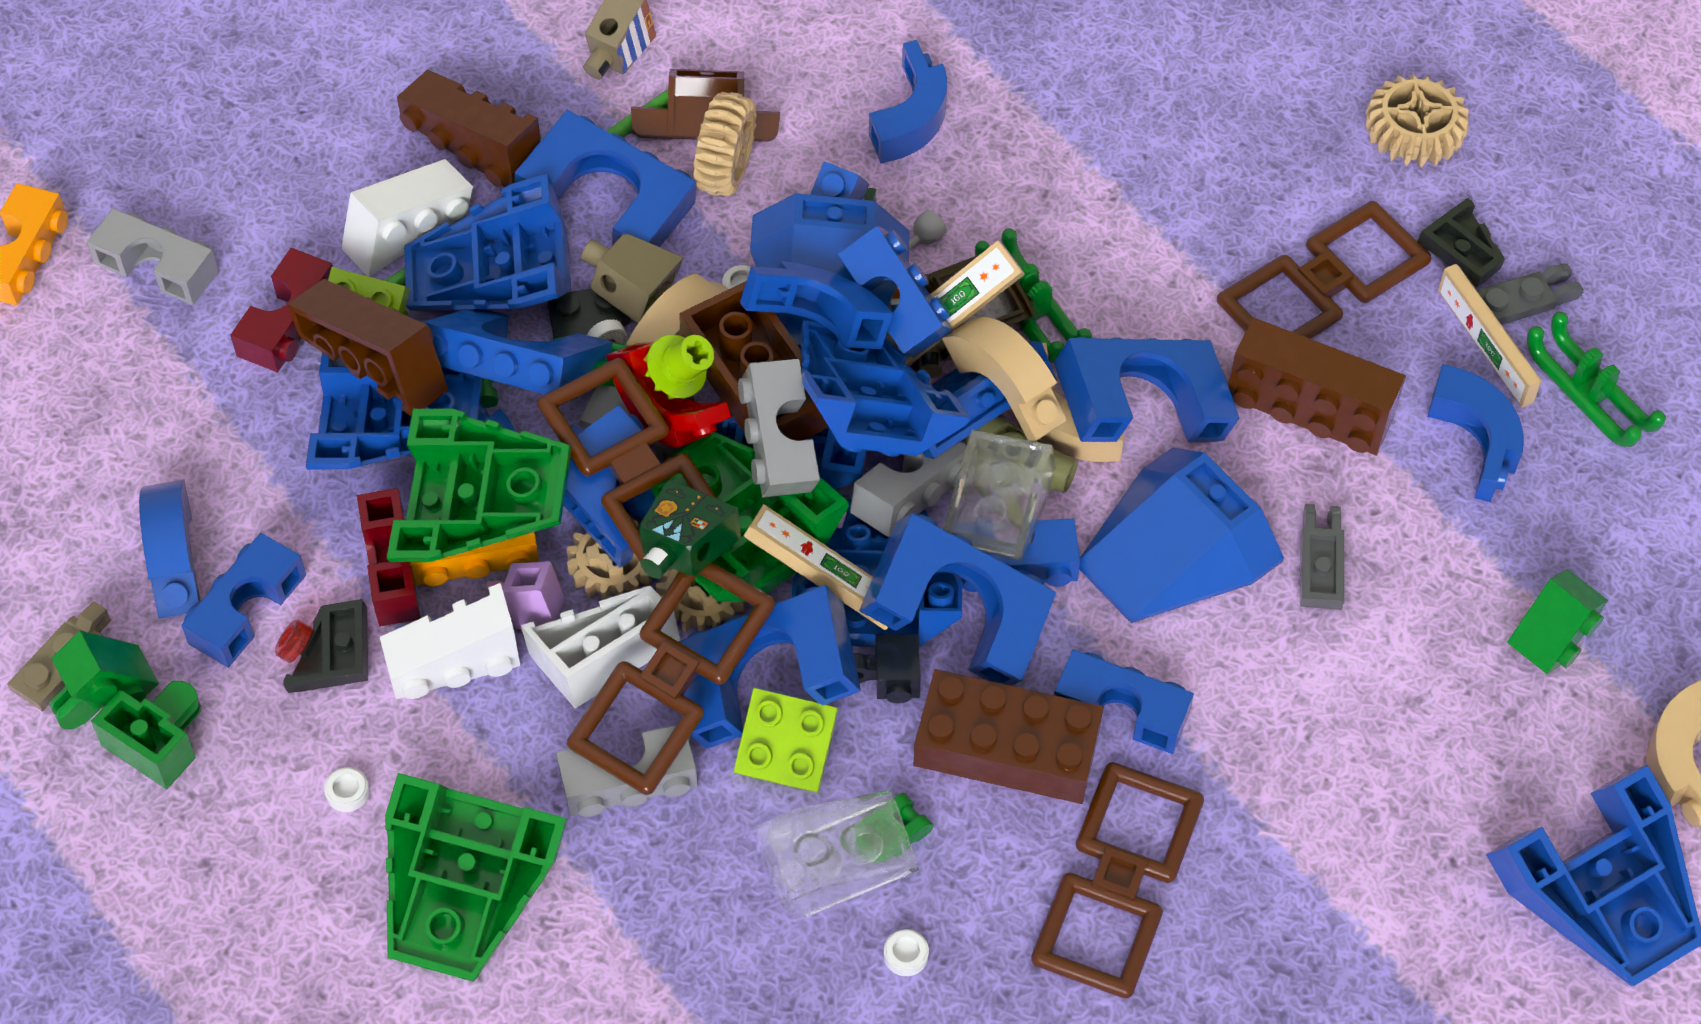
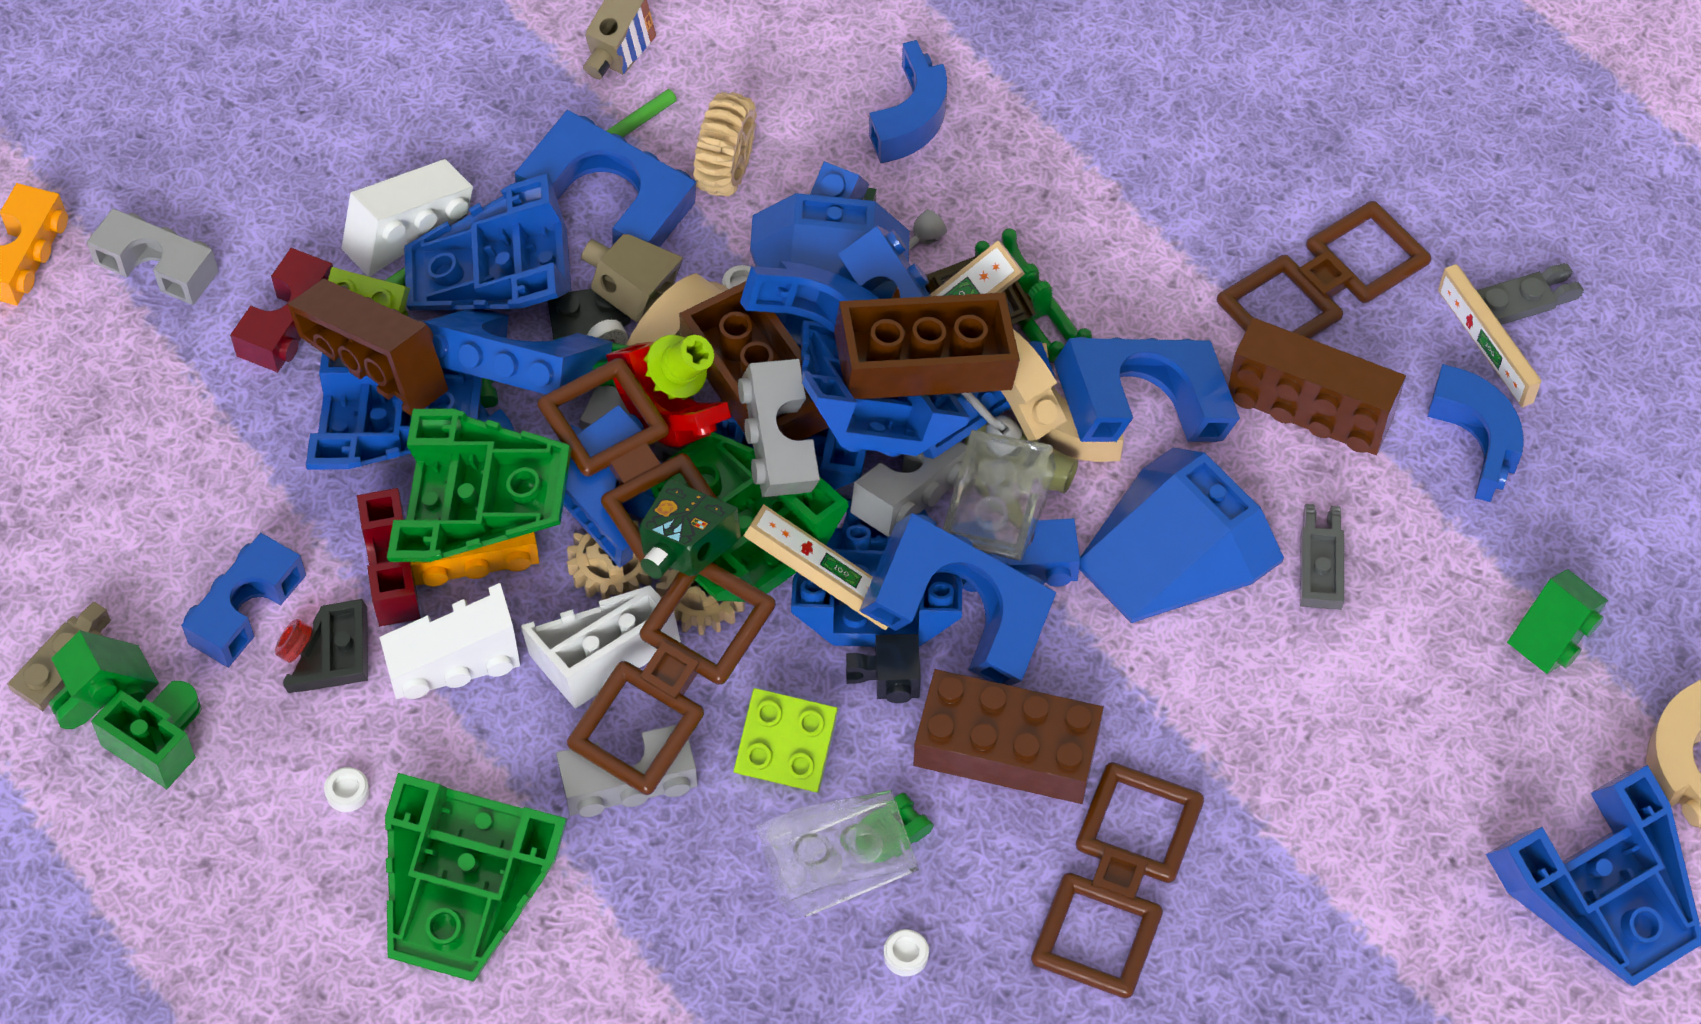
blue arch [139,479,201,619] -> none
reddish brown wedge [397,69,541,187] -> none
lavender brick [481,561,565,629] -> none
reddish brown plate [631,69,780,142] -> none
blue arch [679,585,861,749] -> none
blue arch [1054,650,1194,754] -> none
tan gear [1365,73,1469,168] -> none
pearl dark grey wing [1417,198,1505,287] -> none
green piece [1527,311,1666,447] -> none
none -> reddish brown brick [834,292,1020,399]
none -> light grey hinge [961,393,1022,452]

